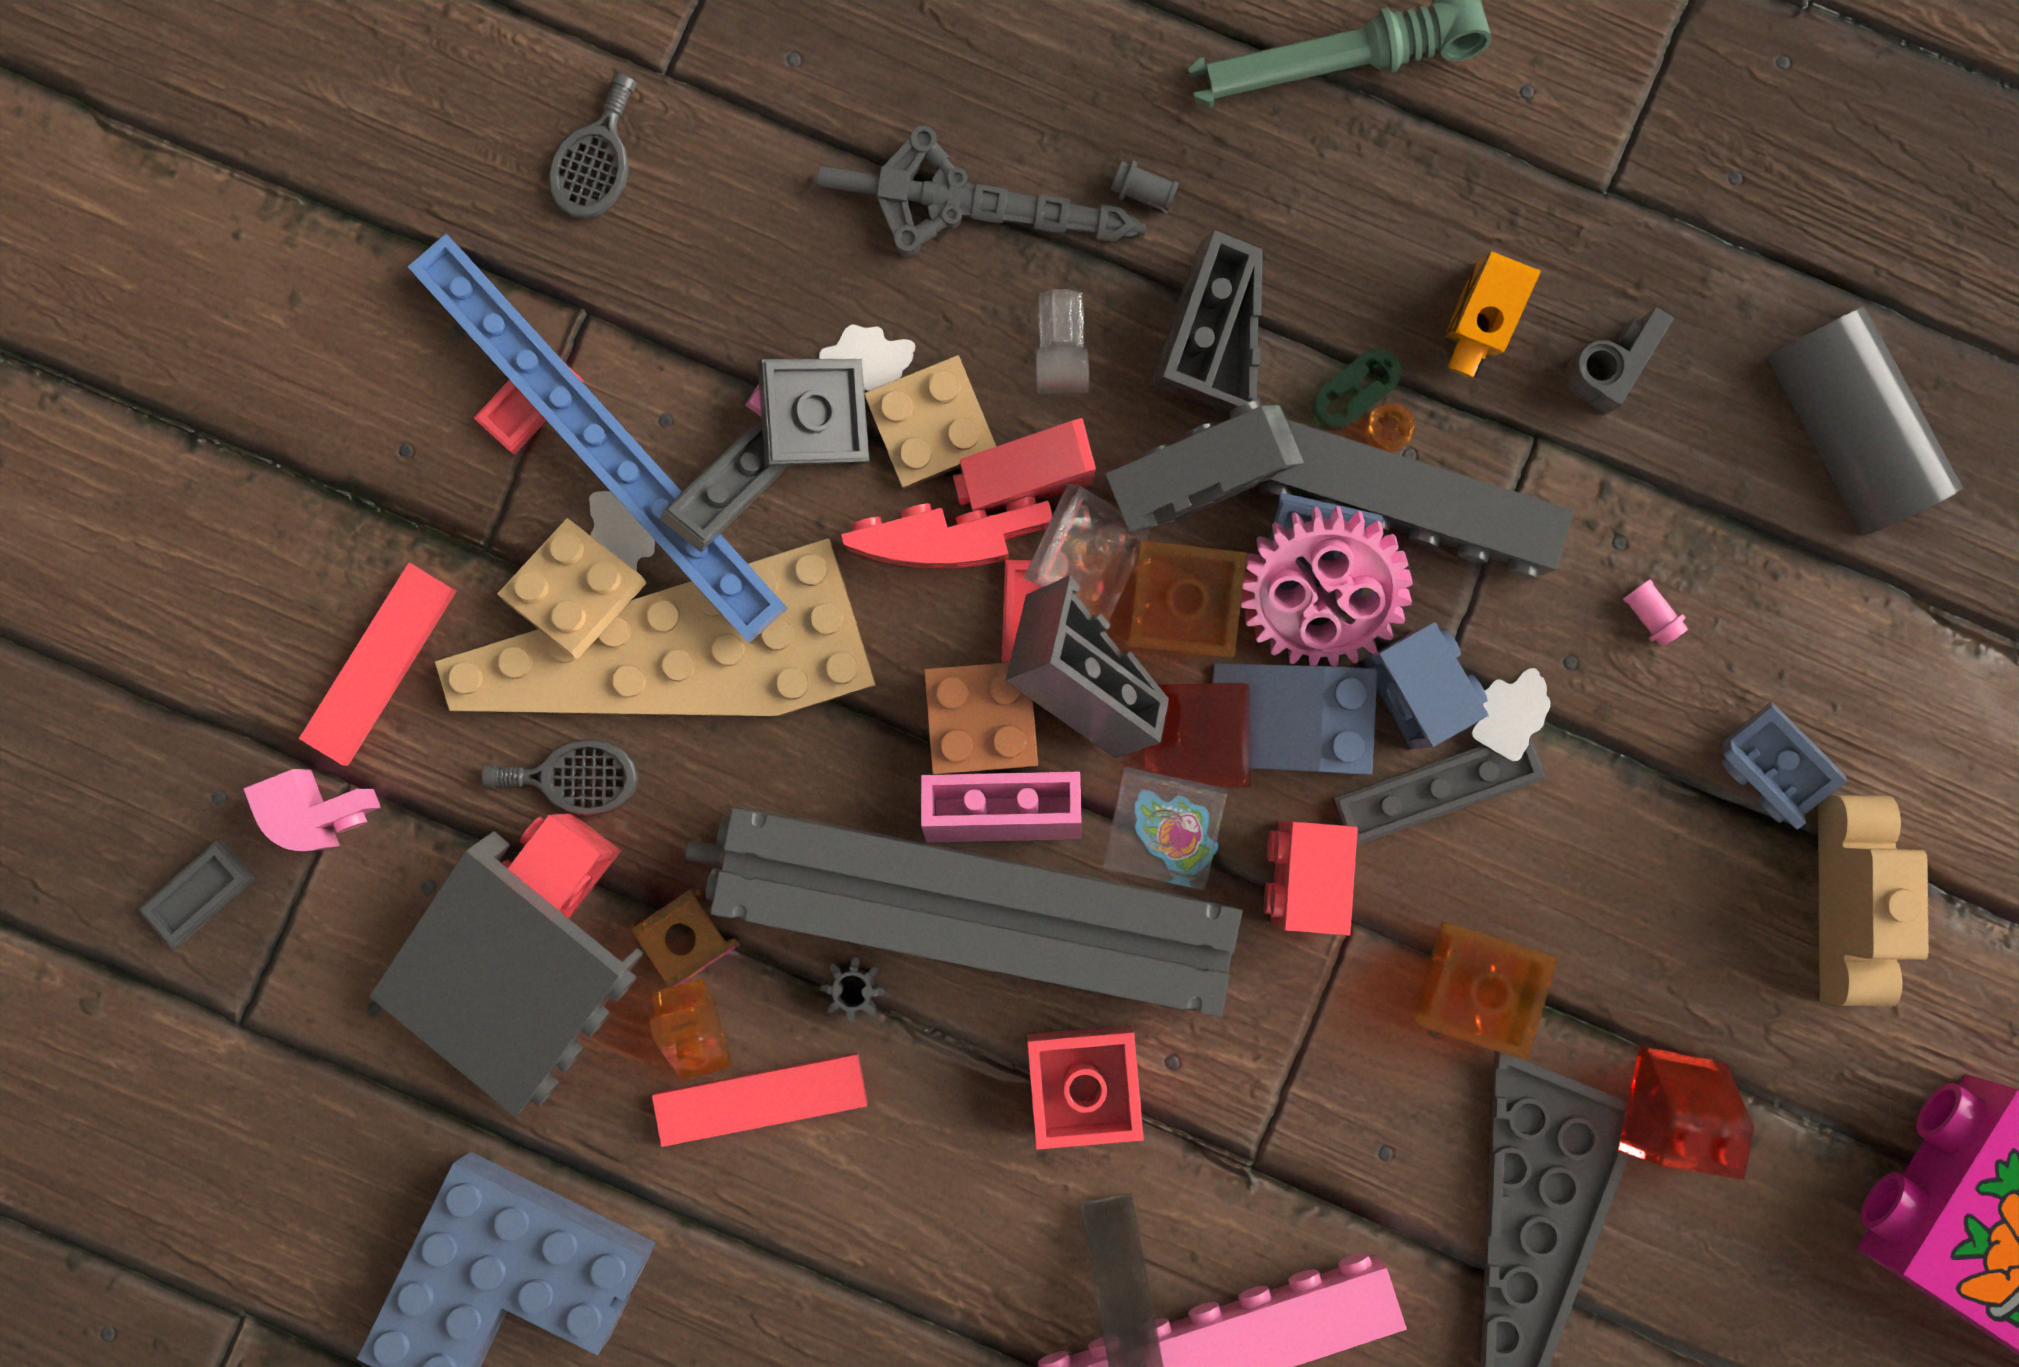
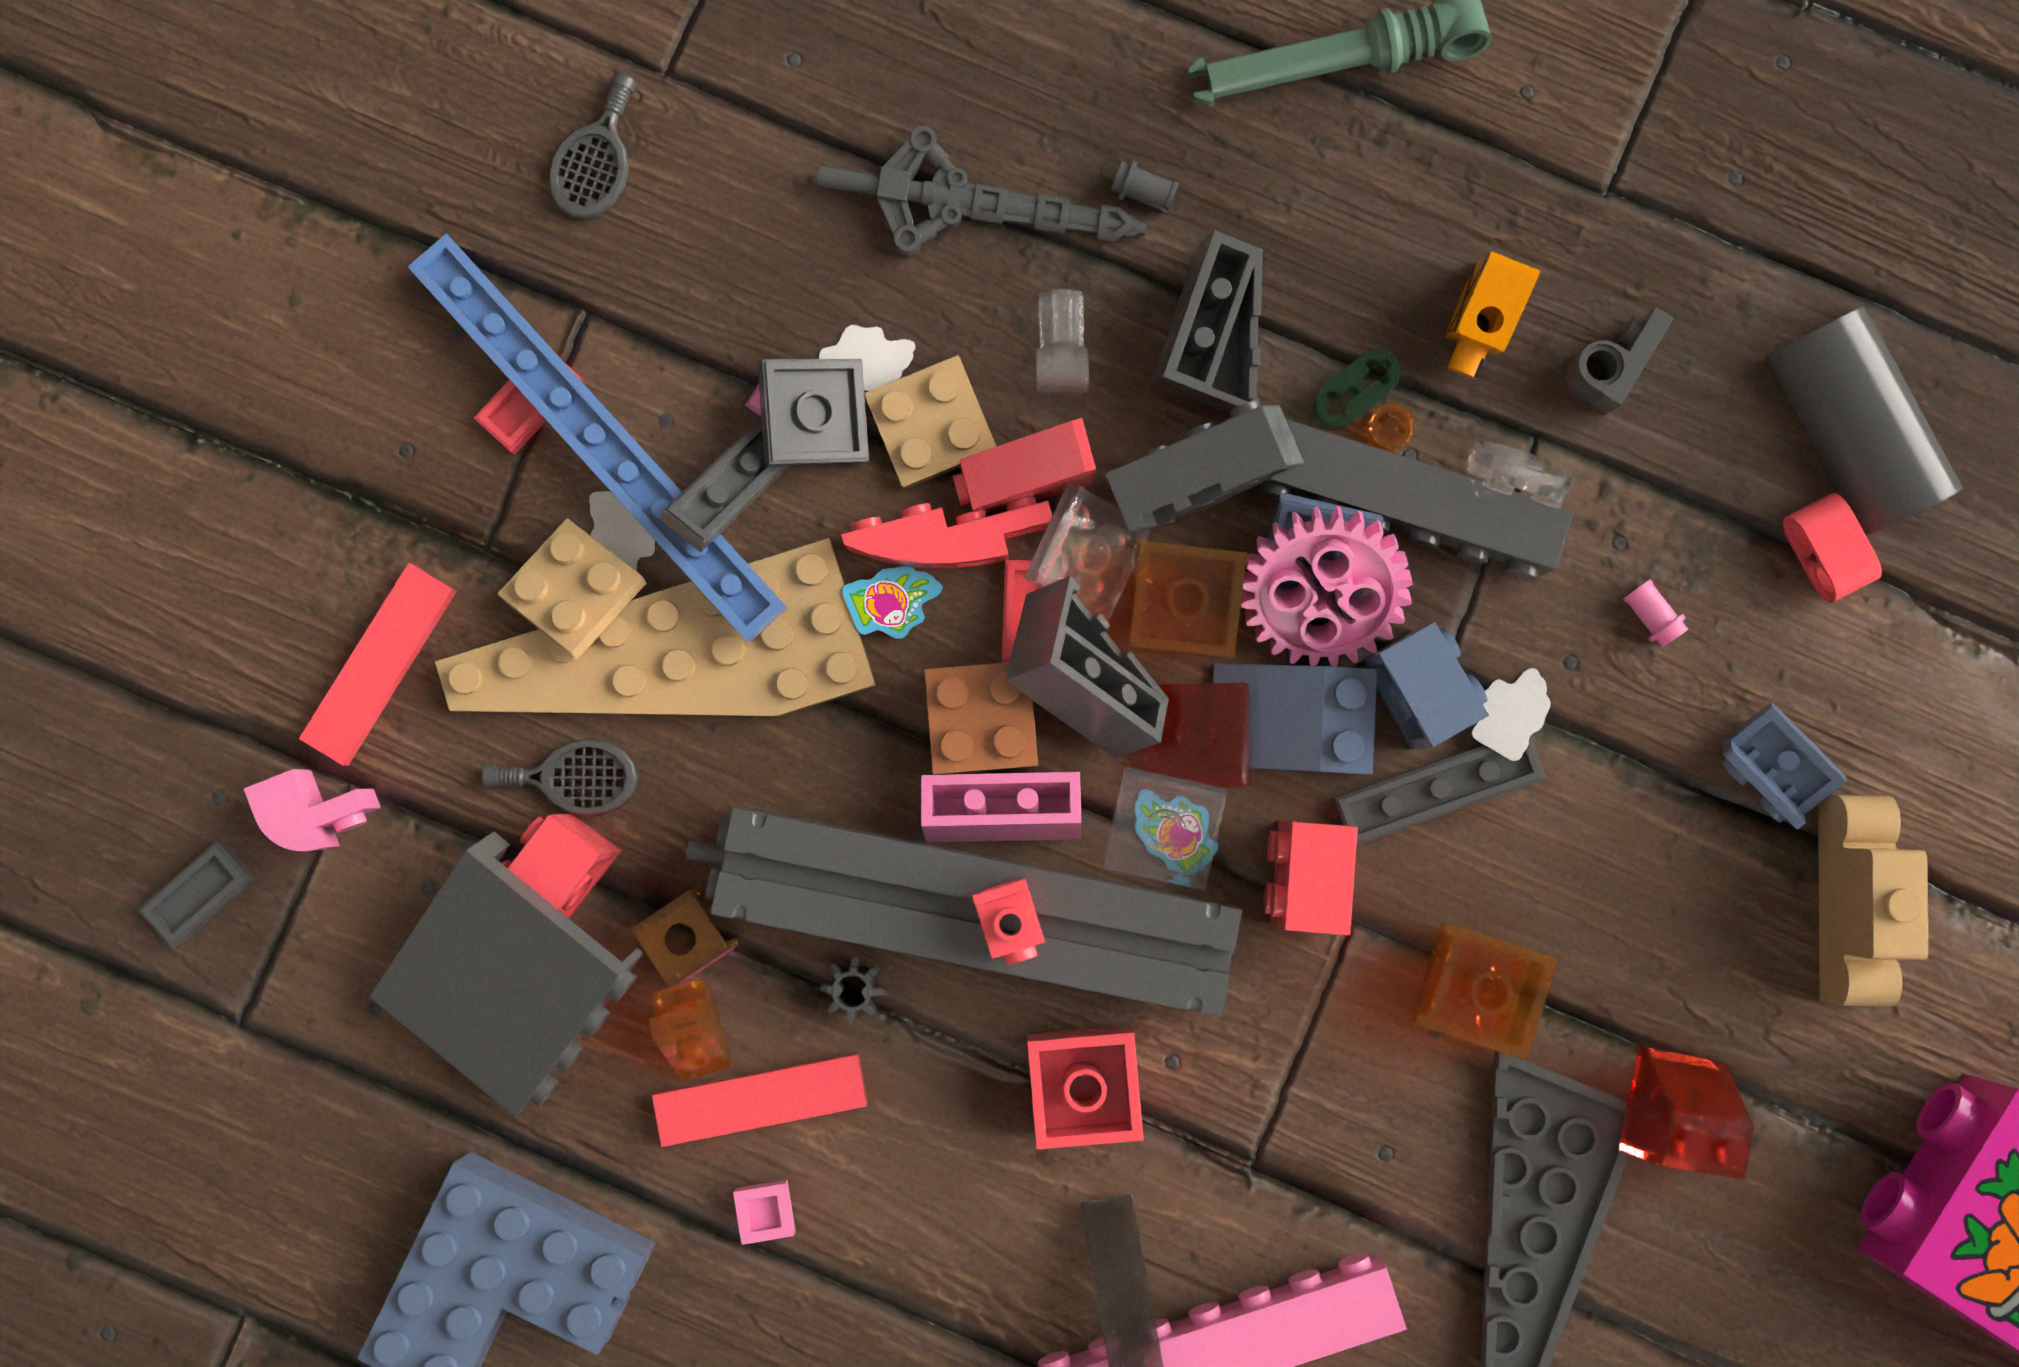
none -> bright pink plate [733,1179,796,1245]
none -> sticker [842,566,943,639]
none -> coral brick [972,877,1045,965]
none -> clear plate [1467,442,1575,508]
none -> coral beam [1783,493,1882,603]

